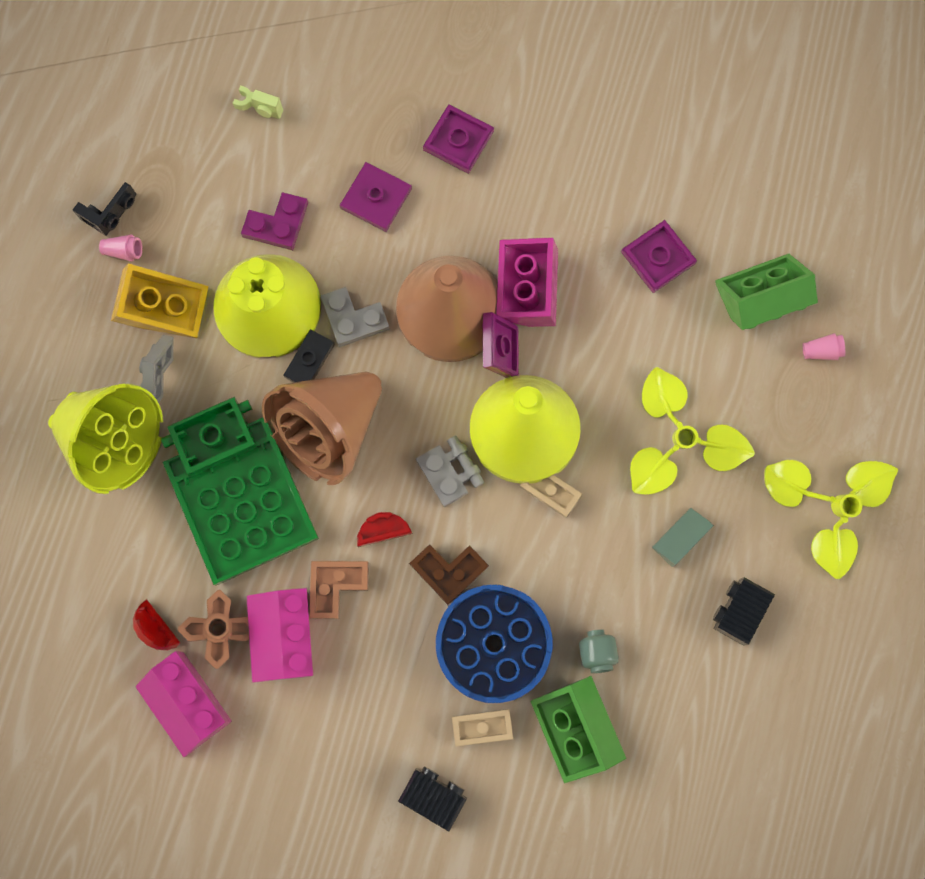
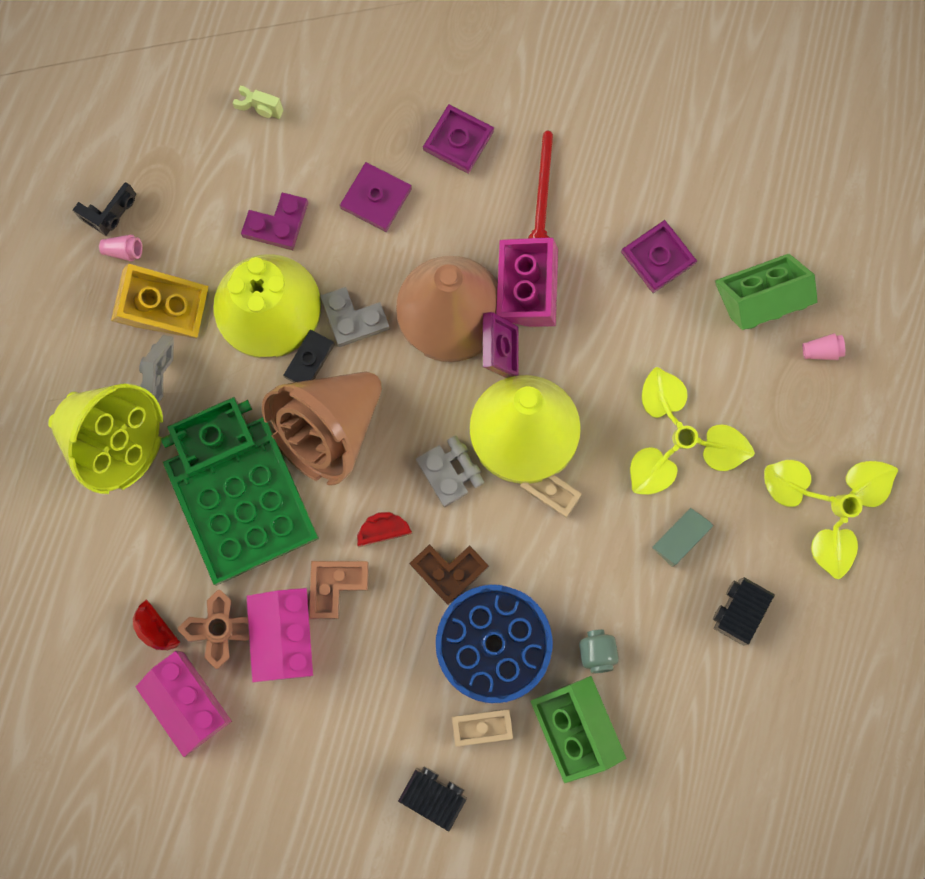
none -> red piece [528,130,553,239]

